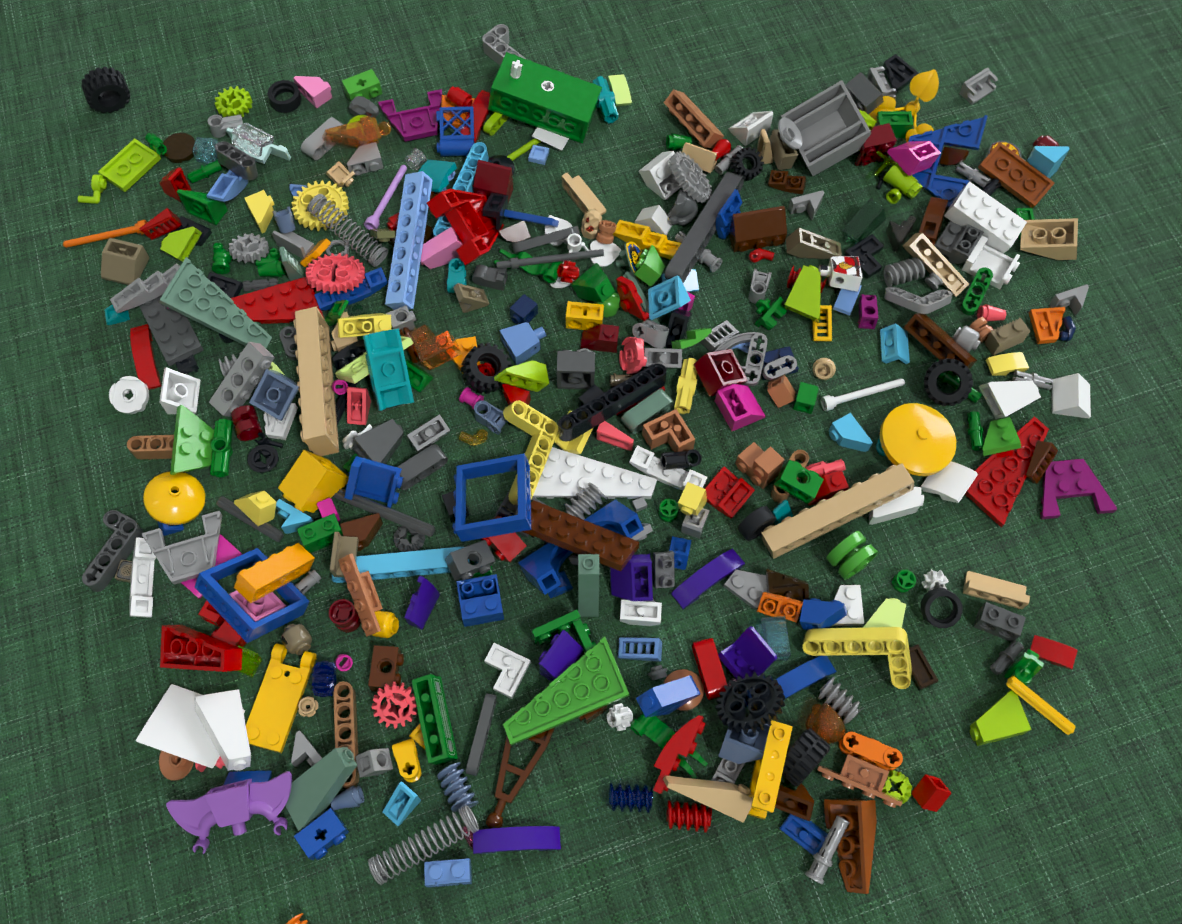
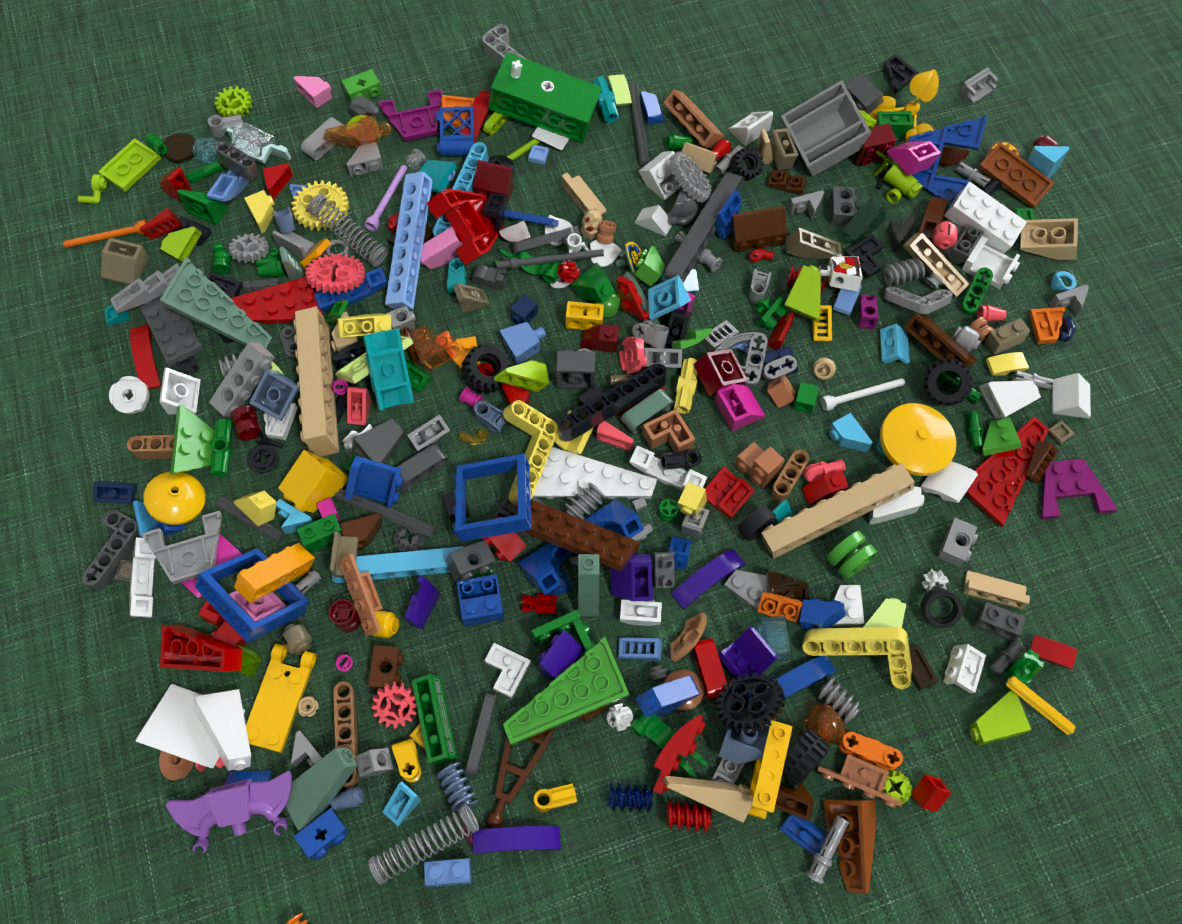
black tyre [81,67,130,113] -> none
black tyre [267,80,302,113] -> none
clear blue gear [312,661,337,697] -> none
tan bracket [326,161,355,188] -> none
olive plate [370,228,395,242] -> none
red brick [447,86,473,107] -> none
yellow slope [613,220,682,259] -> none
green brick [774,460,824,504] -> none
light grey dish [778,117,803,150] -> none
light grey hinge [867,66,897,100] -> none
green wheel [892,570,916,593] -> none
none -> dark blue slope [93,480,137,504]
none -> dark azure slope [133,500,159,538]
none -> red slope [263,163,293,200]
none -> red plate [521,594,557,614]
none -> yellow piece [533,783,577,813]
none -> dark grey axle [629,83,650,165]
none -> slope [640,91,664,124]
none -> medium nougat tile [670,612,707,662]
none -> red slope [767,312,795,350]
none -> dark grey brick [830,186,858,226]
none -> coral head [933,221,958,249]
none -> light grey brick [937,518,978,567]
none -> white bracket [943,644,986,693]
none -> dark tan tile [1047,420,1075,446]
none -> medium azure piece [1051,271,1076,292]

